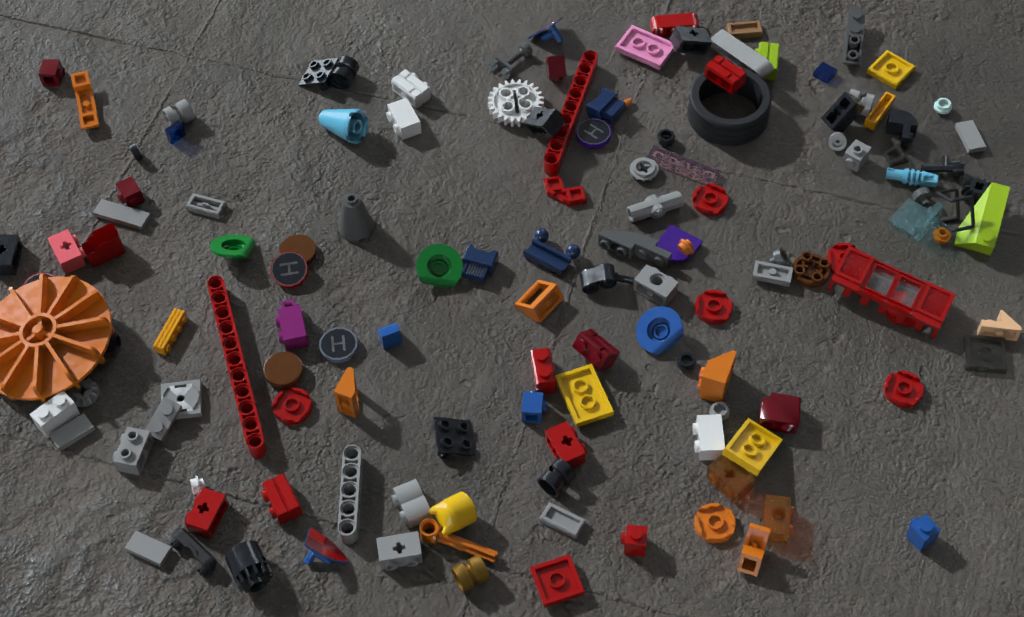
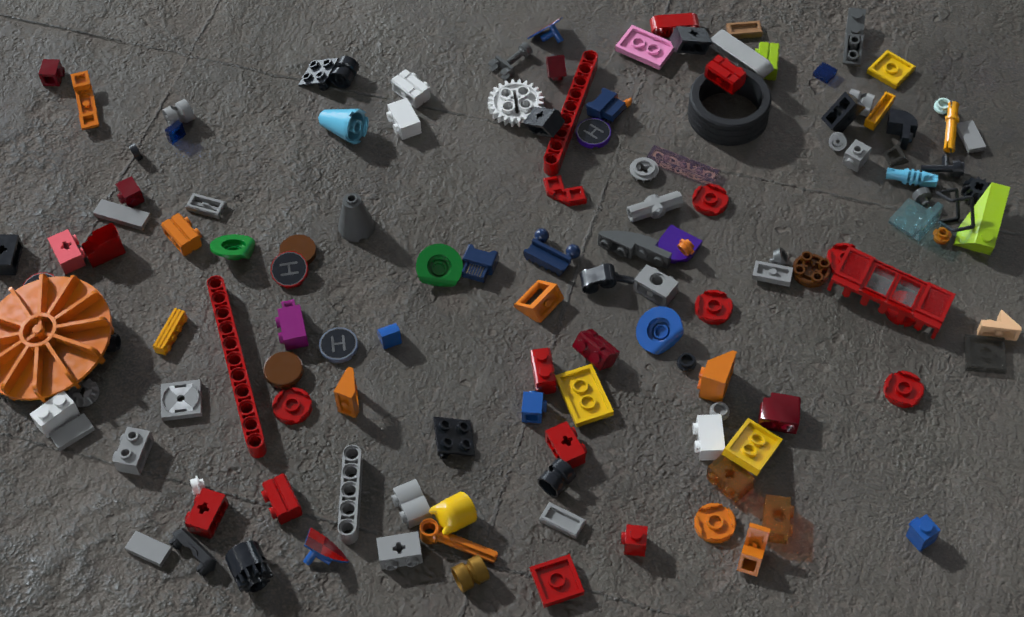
light grey plate [145,397,183,442] -> none
black tile [657,129,675,147] -> none
none -> orange brick [161,213,202,256]
none -> light orange pin [943,101,960,153]

